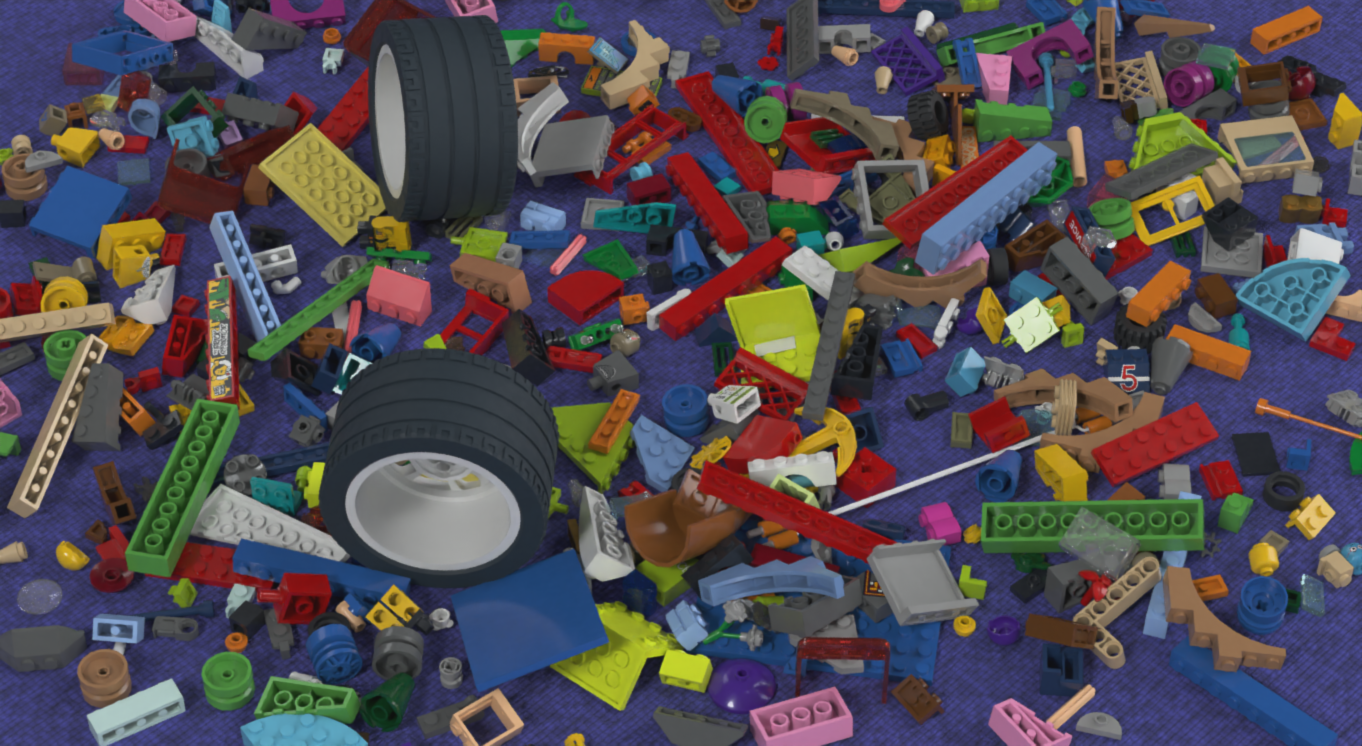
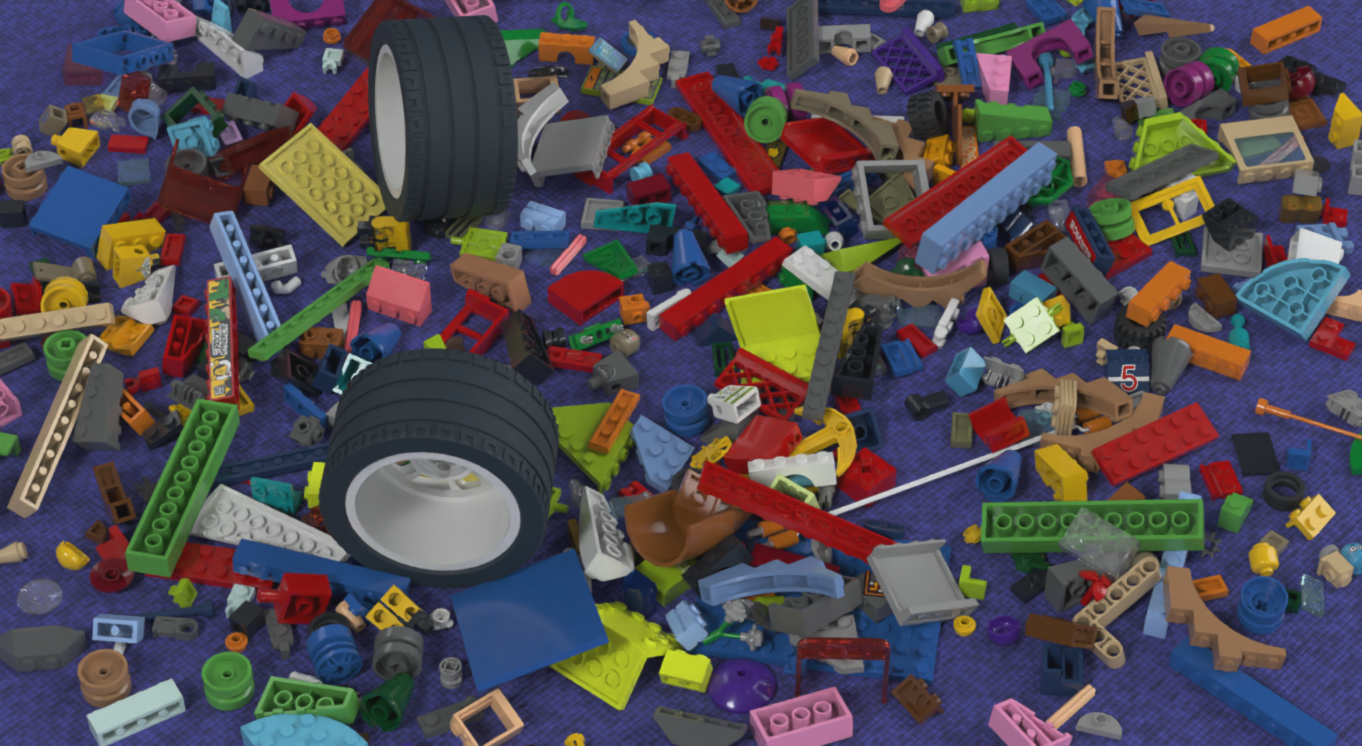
light nougat cone [98,128,125,150] -> none
dark grey dish [224,454,267,495] -> none
lime cylinder [295,466,312,493] -> none
orange brick [627,85,660,115] -> none
white sticker [754,336,796,357] -> none
dark green tile [809,128,848,149] -> none
clear blue slope [828,134,868,154] -> none
dark pink brick [919,502,962,546] -> none
clear bracket [1082,226,1117,254] -> none
clear light blue piece [1196,43,1236,70] -> none
tan plate [1202,157,1244,205] -> none

